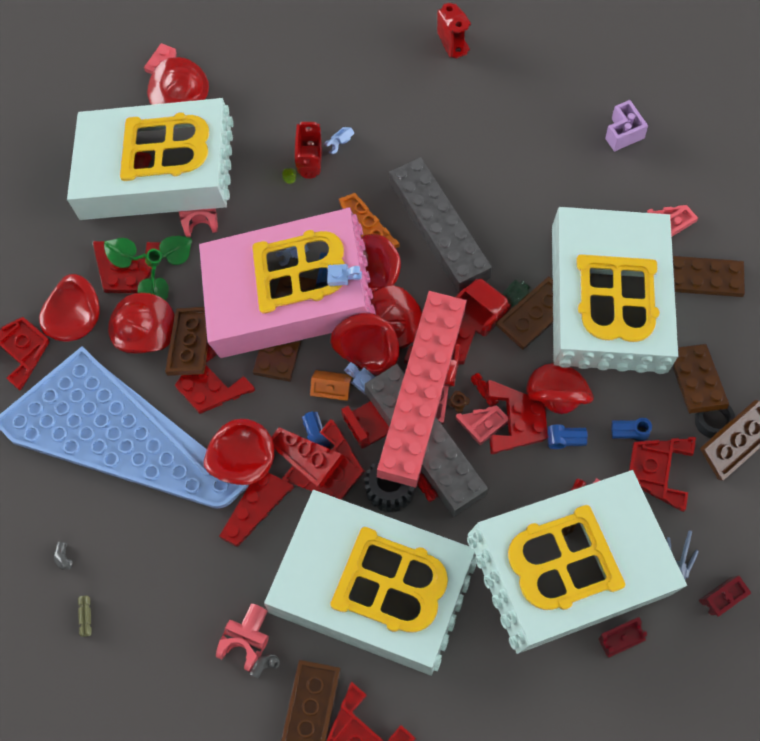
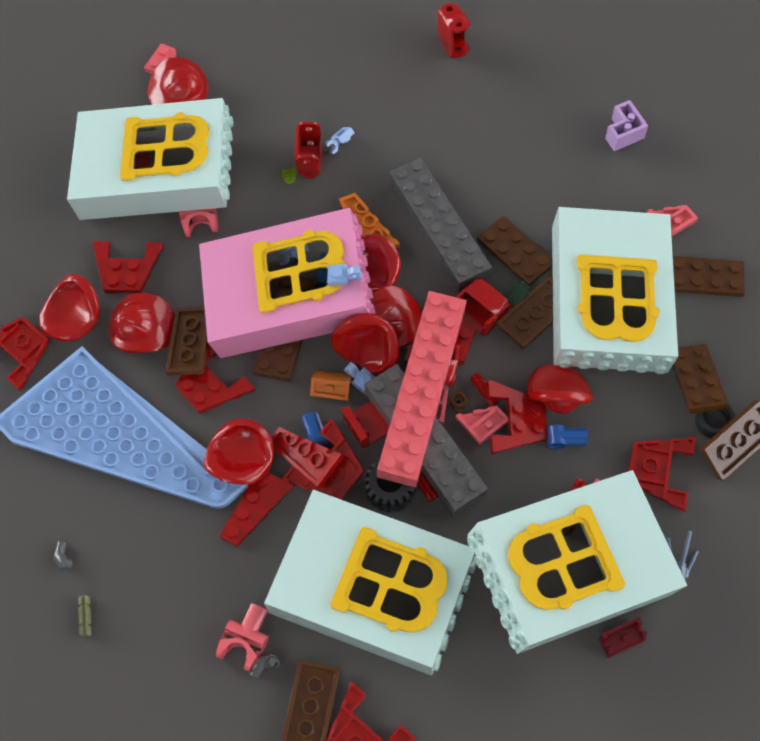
green plant [104,236,192,301] -> none
blue piece [611,418,652,441] -> none
dark red hinge [699,575,751,617] -> none
none -> reddish brown plate [477,216,553,287]

